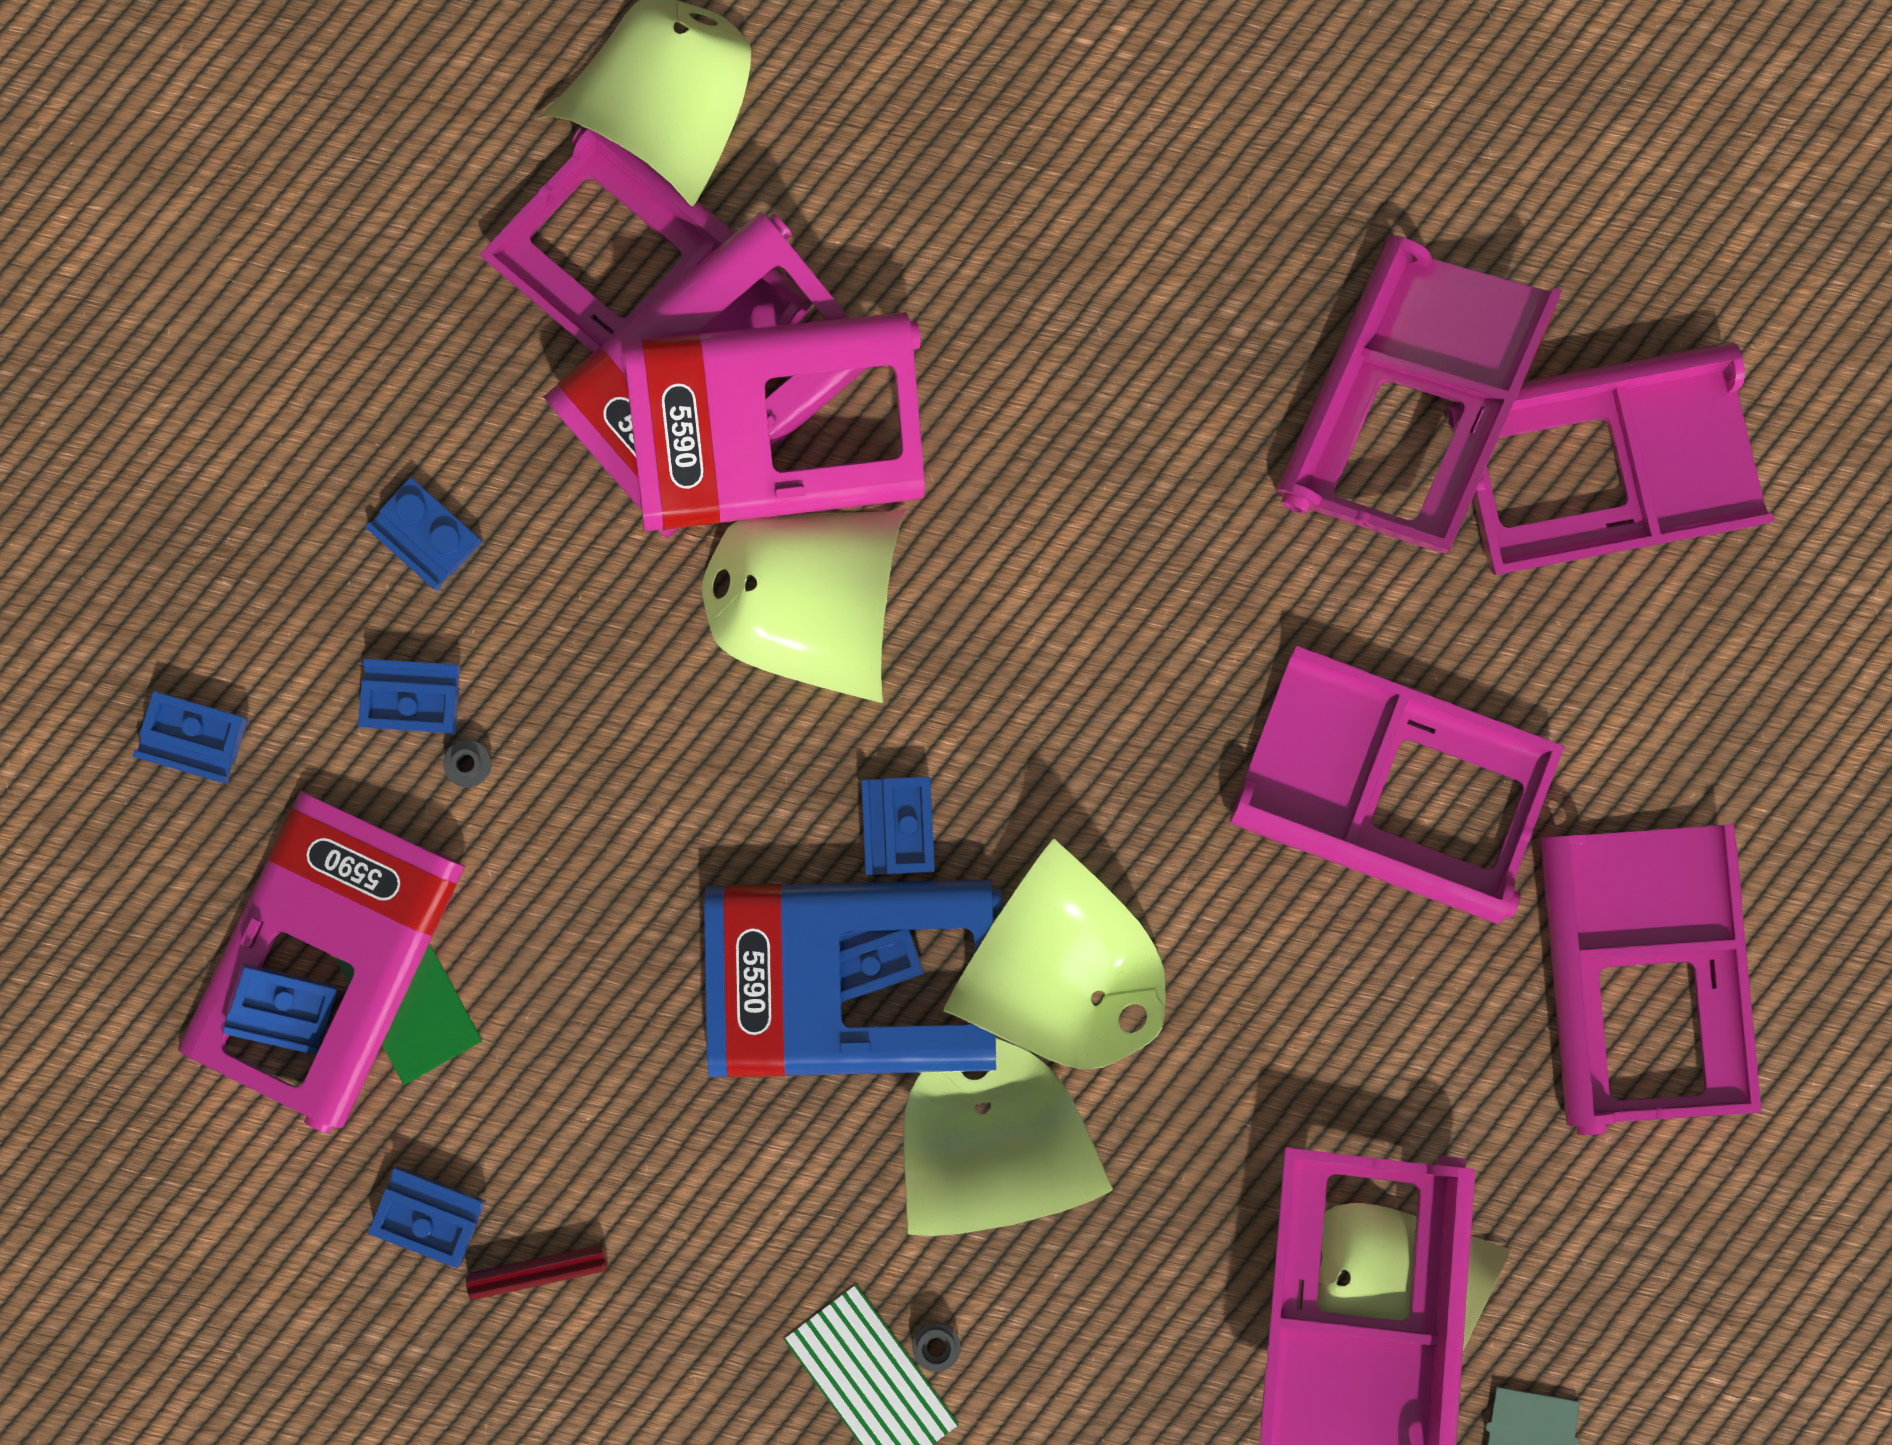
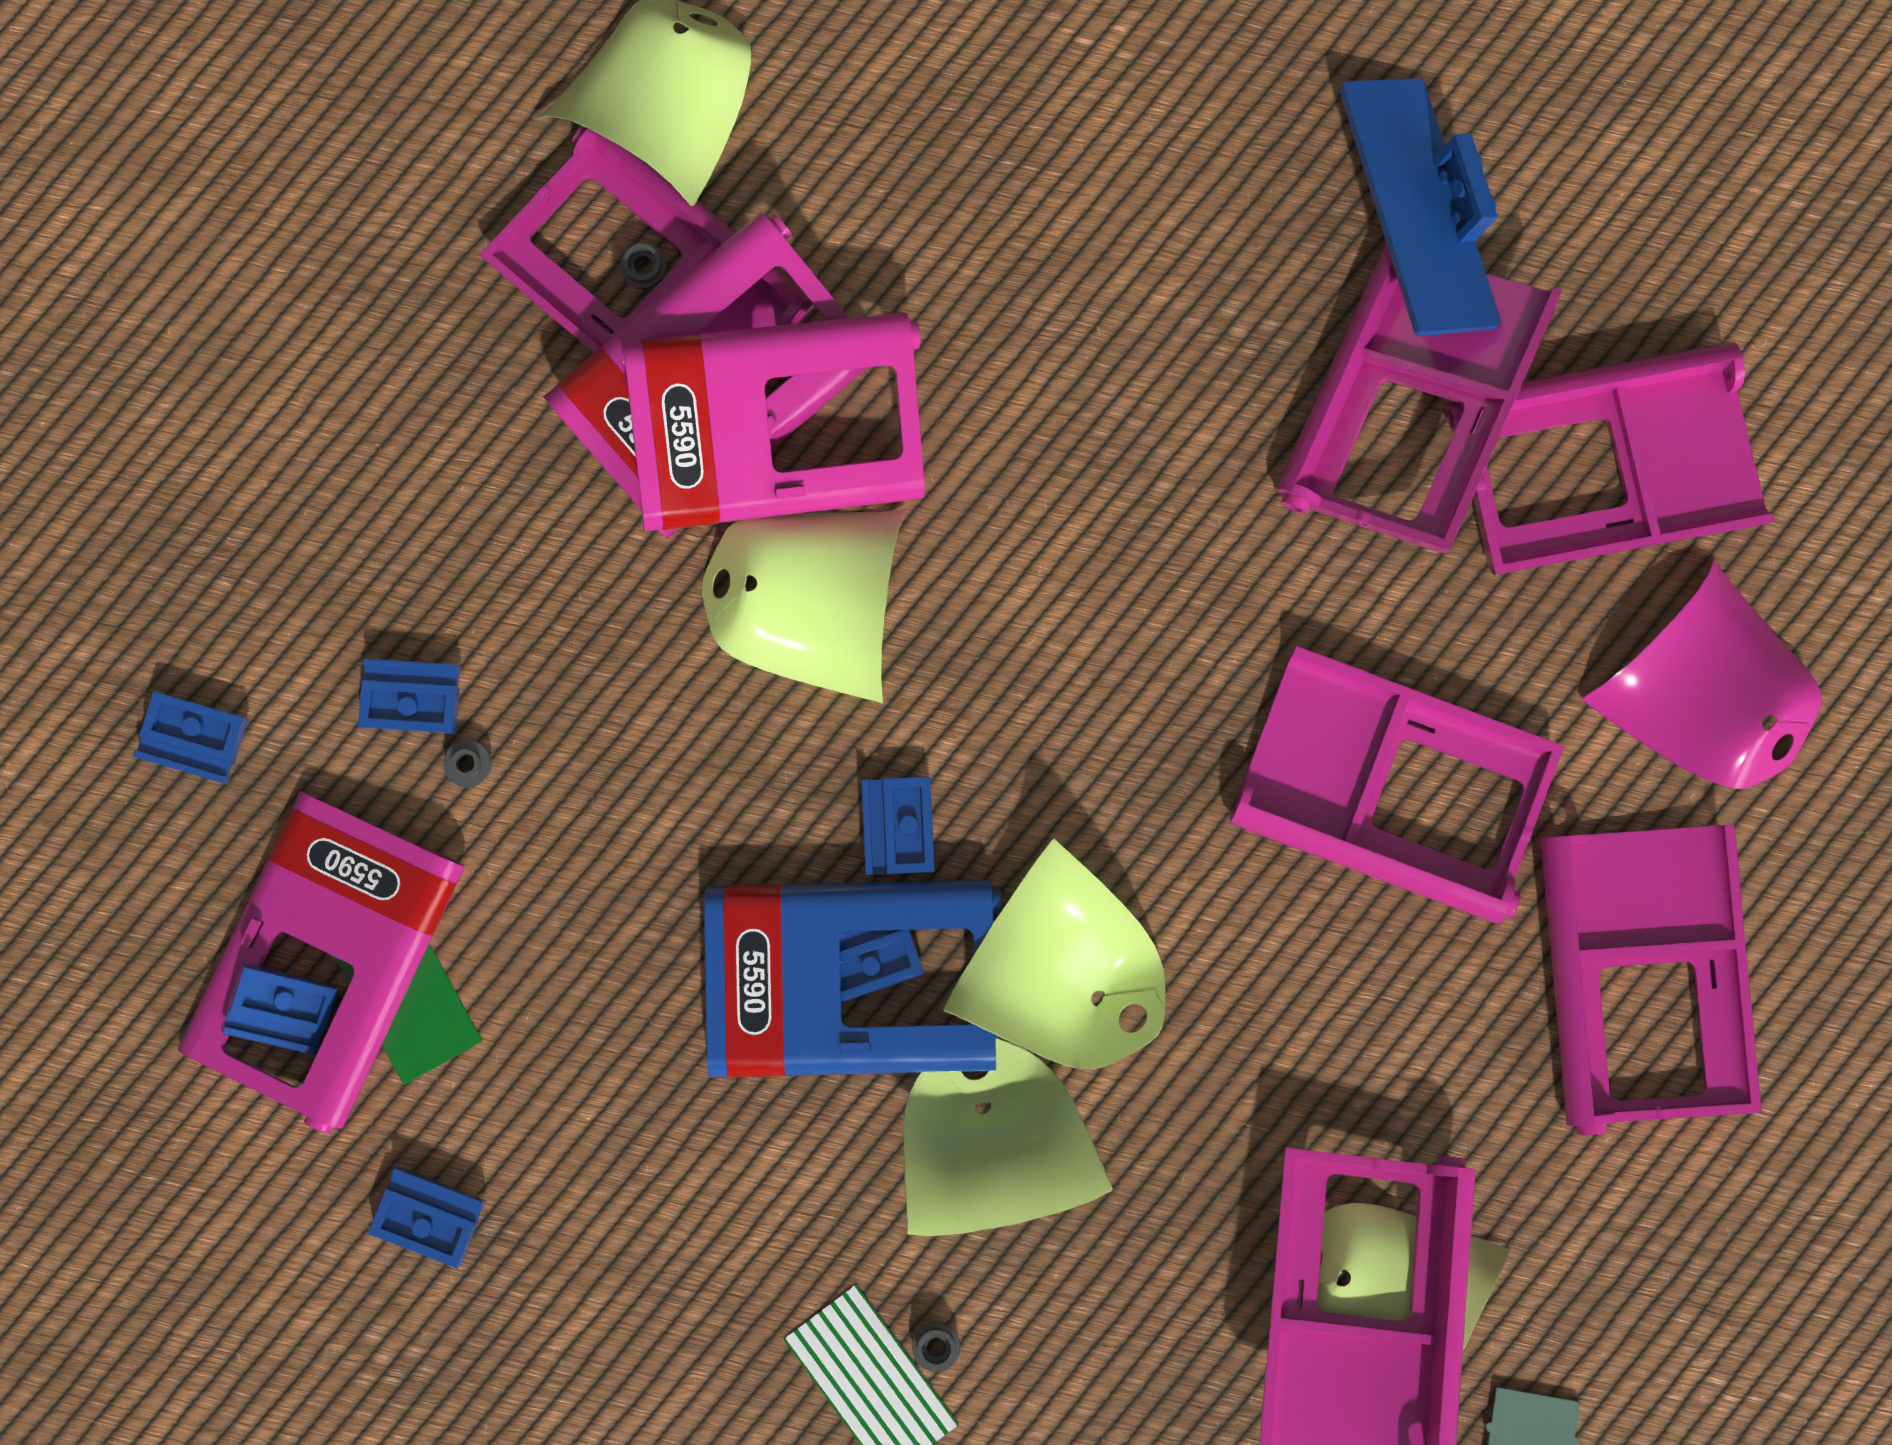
blue plate [365,477,483,591] -> none
dark red axle [466,1245,608,1300] -> none
none -> dark grey plate [620,242,667,289]
none -> blue bracket [1339,78,1501,336]
none -> dark pink piece [1581,559,1821,789]

